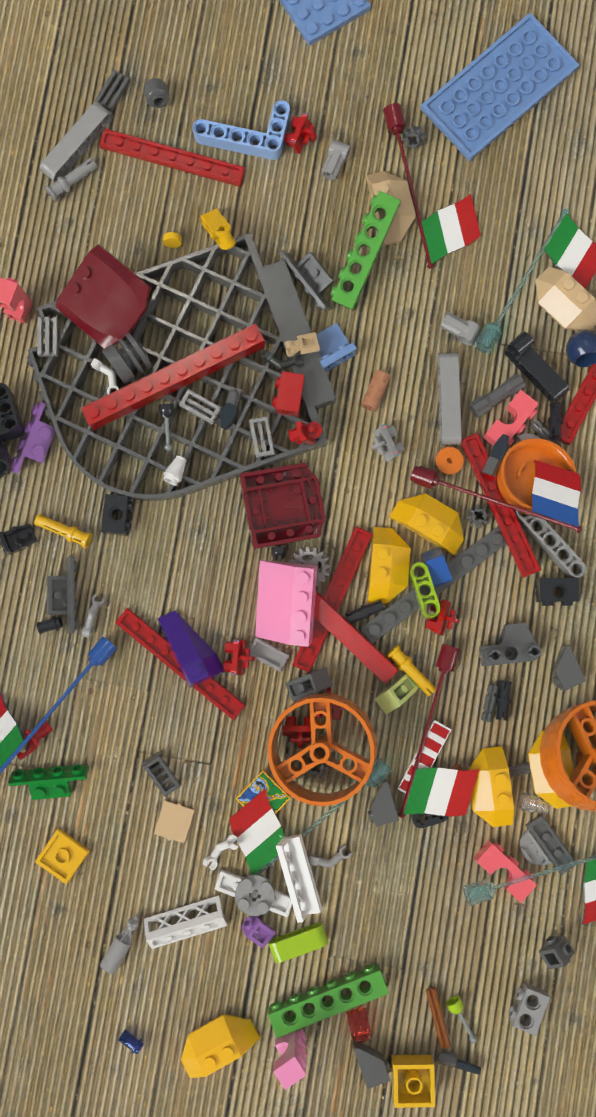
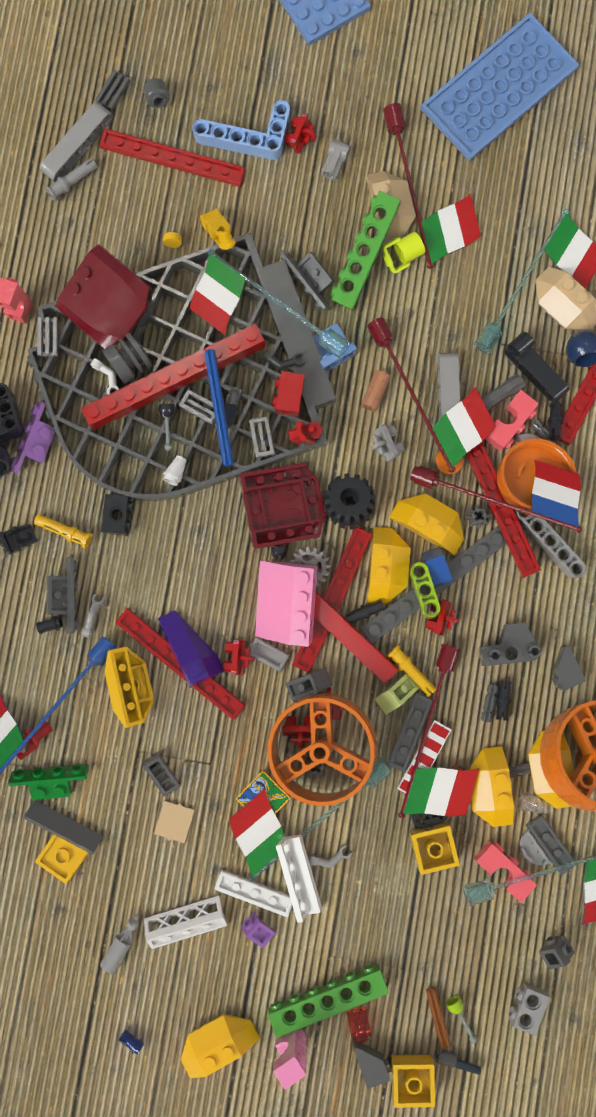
white arm [203,835,239,870] -> none
light grey plate [235,874,275,916] -> none
lime beam [268,922,329,963] -> none
tan plate [285,332,320,357] -> none
dark grey slope [367,779,399,827] -> none
dark grey gear [402,124,426,150] -> none
light grey piece [440,312,481,346] -> none
piece [482,434,509,477] -> none
black brick [535,578,579,606] -> none
none -> dark grey tile [24,800,103,855]
none -> yellow wedge [105,647,154,728]
none -> flag [190,249,350,358]
none -> blue axle [204,349,233,466]
none -> black wheel [325,473,375,529]
none -> flag [367,317,496,473]
none -> neon yellow piece [381,231,425,273]
none -> dark grey tile [387,692,433,772]
none -> yellow brick [409,822,460,875]

